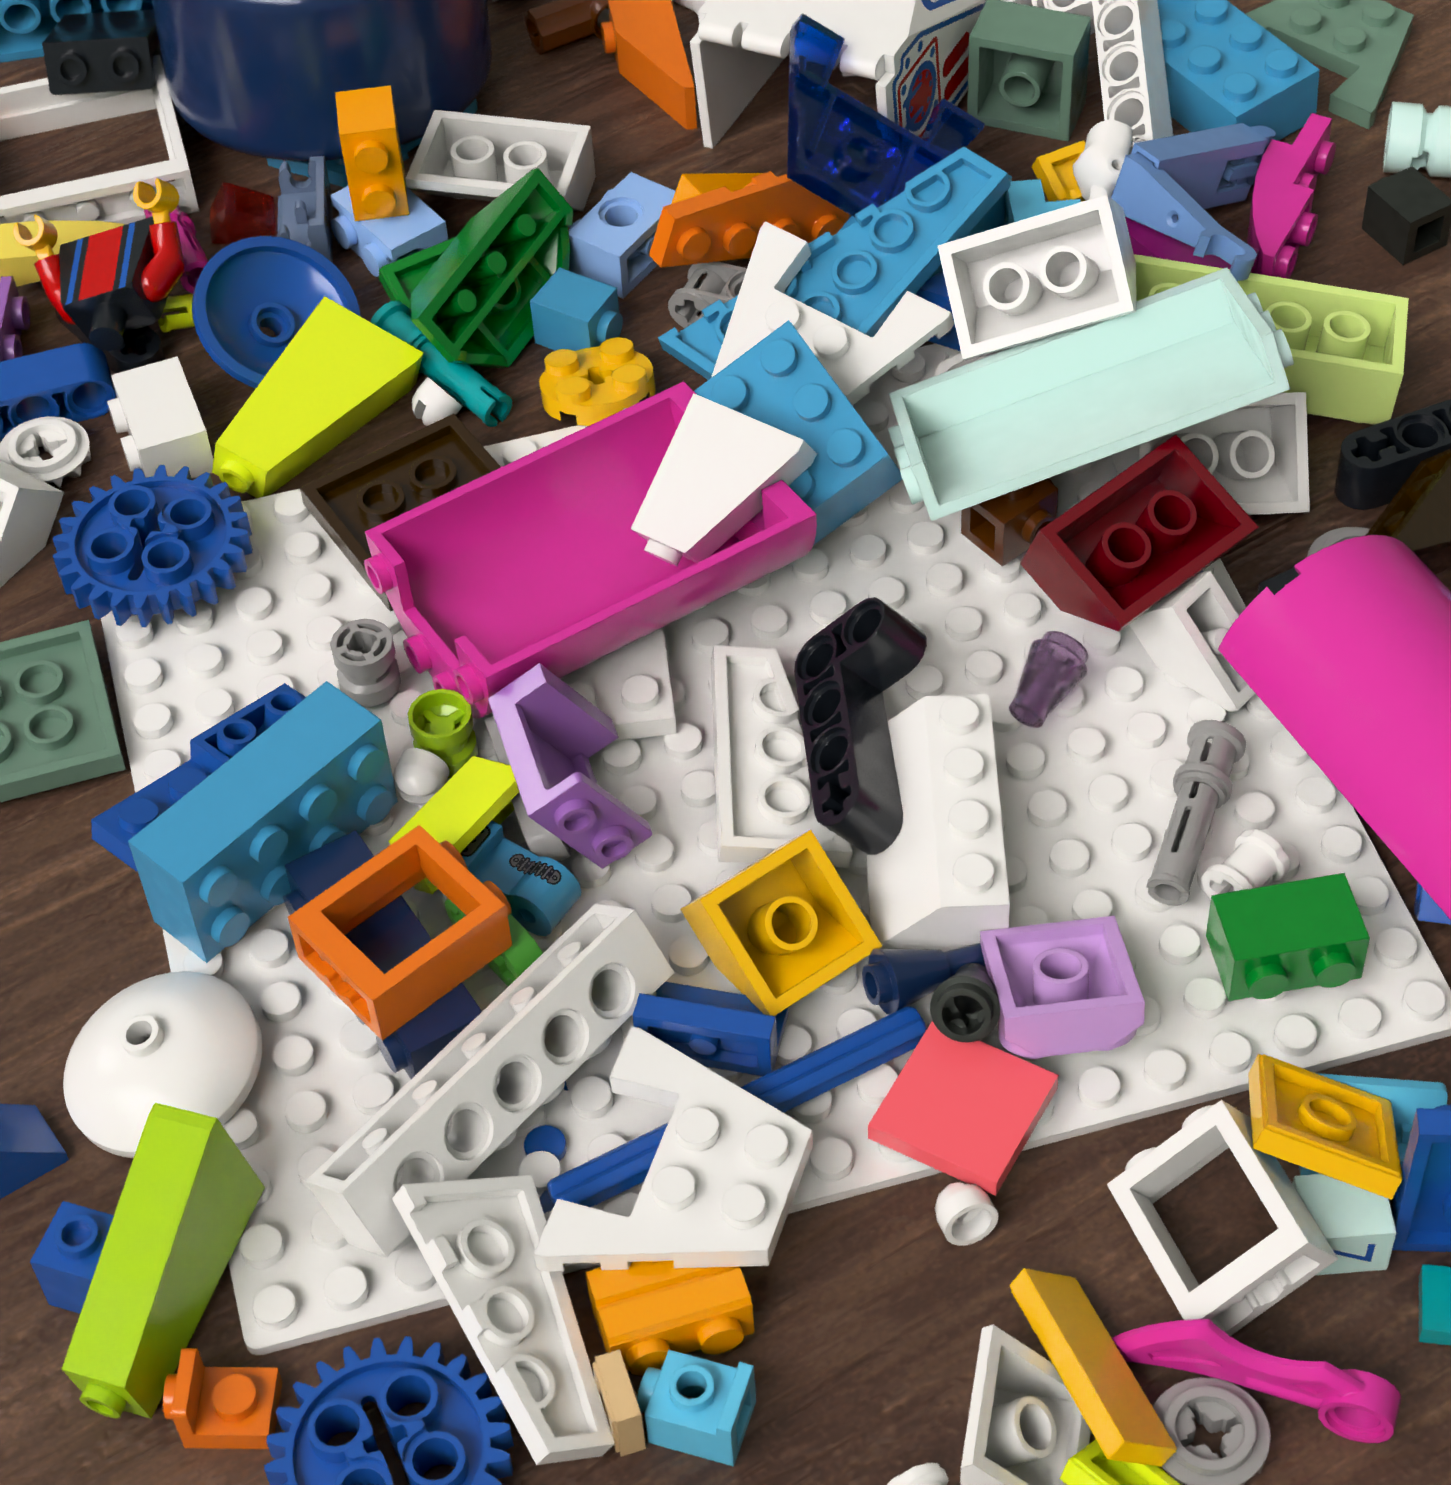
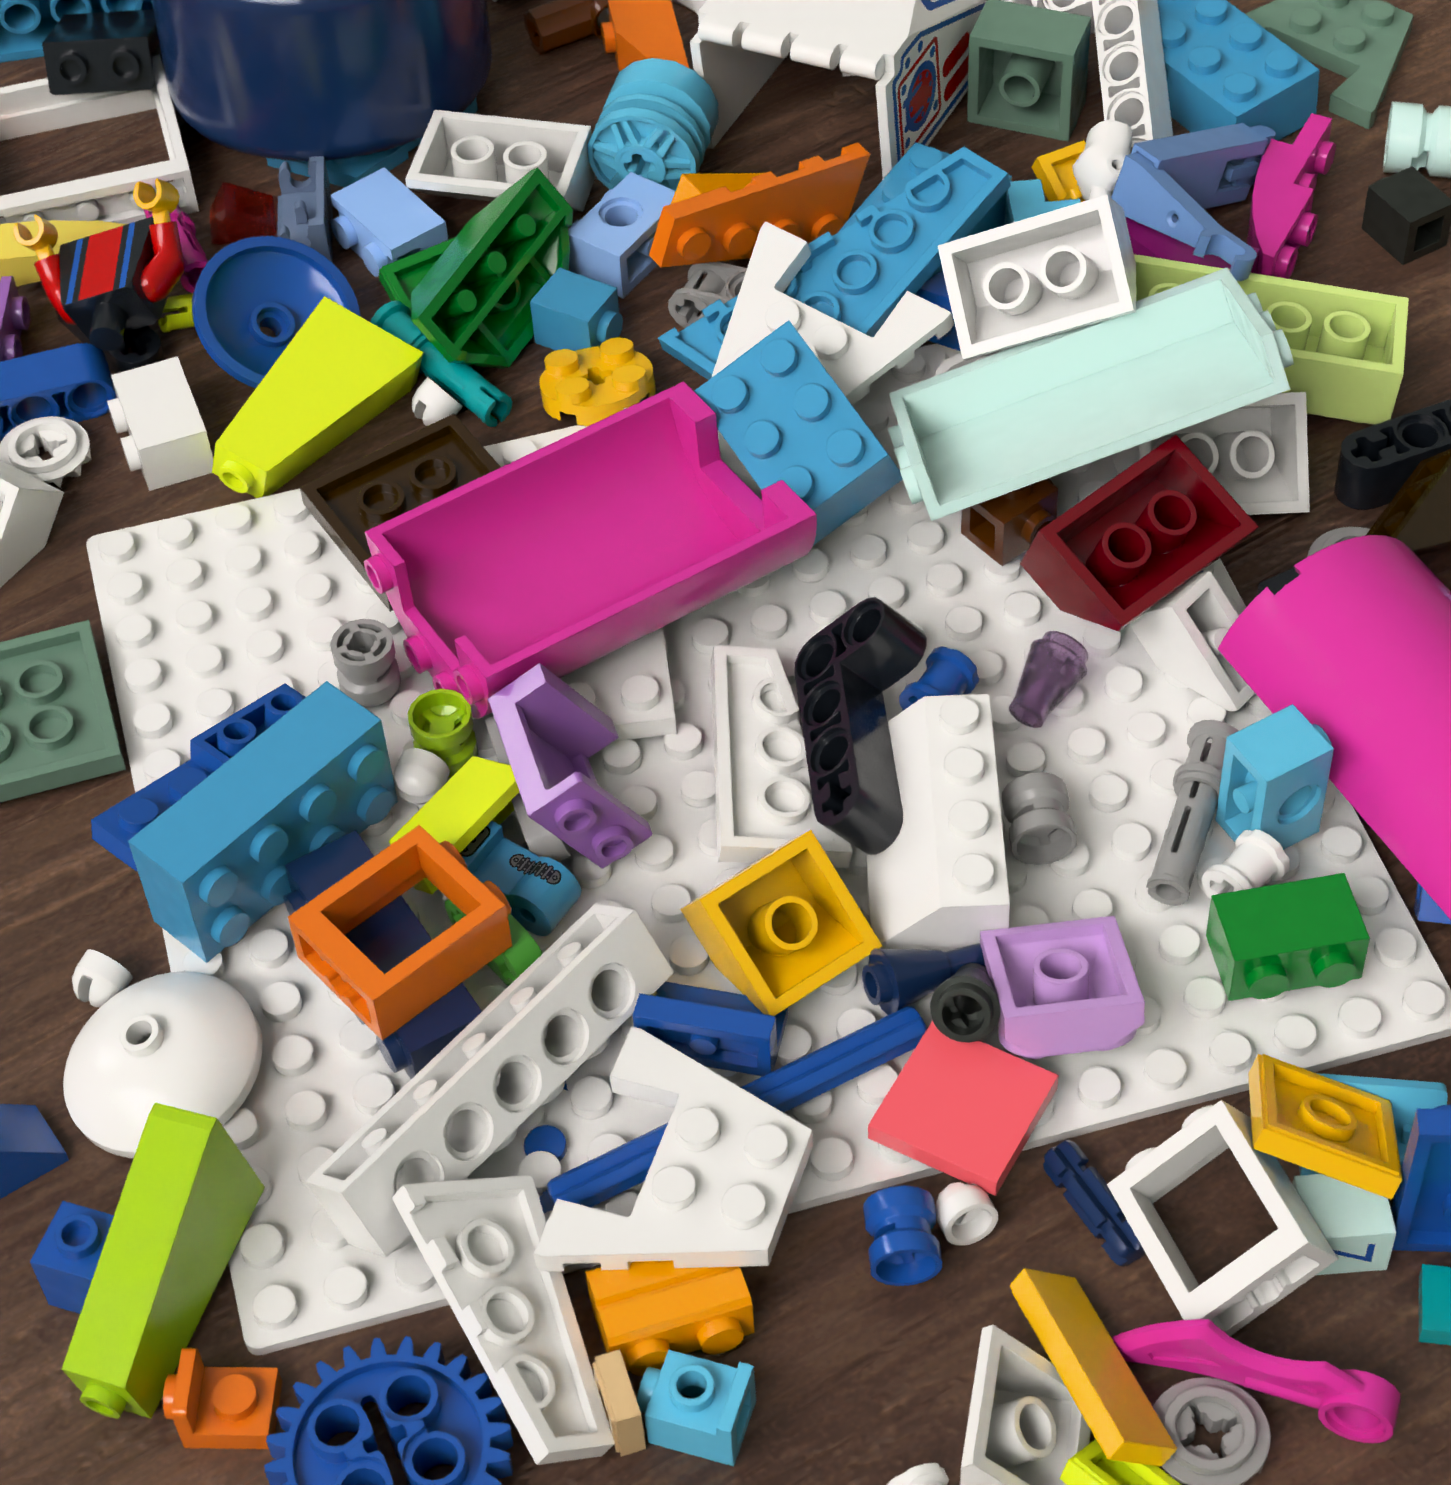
blue gear [53,465,253,627] -> none
light orange brick [335,85,409,221] -> none
white slope [631,393,817,566] -> none
clear blue wing [787,13,985,218] -> none
none -> white hinge [72,949,133,1008]
none -> medium azure wheel [587,58,719,191]
none -> blue wheel [863,1186,942,1286]
none -> blue bush [899,646,979,710]
none -> light grey wheel [1002,772,1077,865]
none -> dark blue axle [1043,1140,1146,1267]
none -> medium azure brick [1215,704,1334,850]

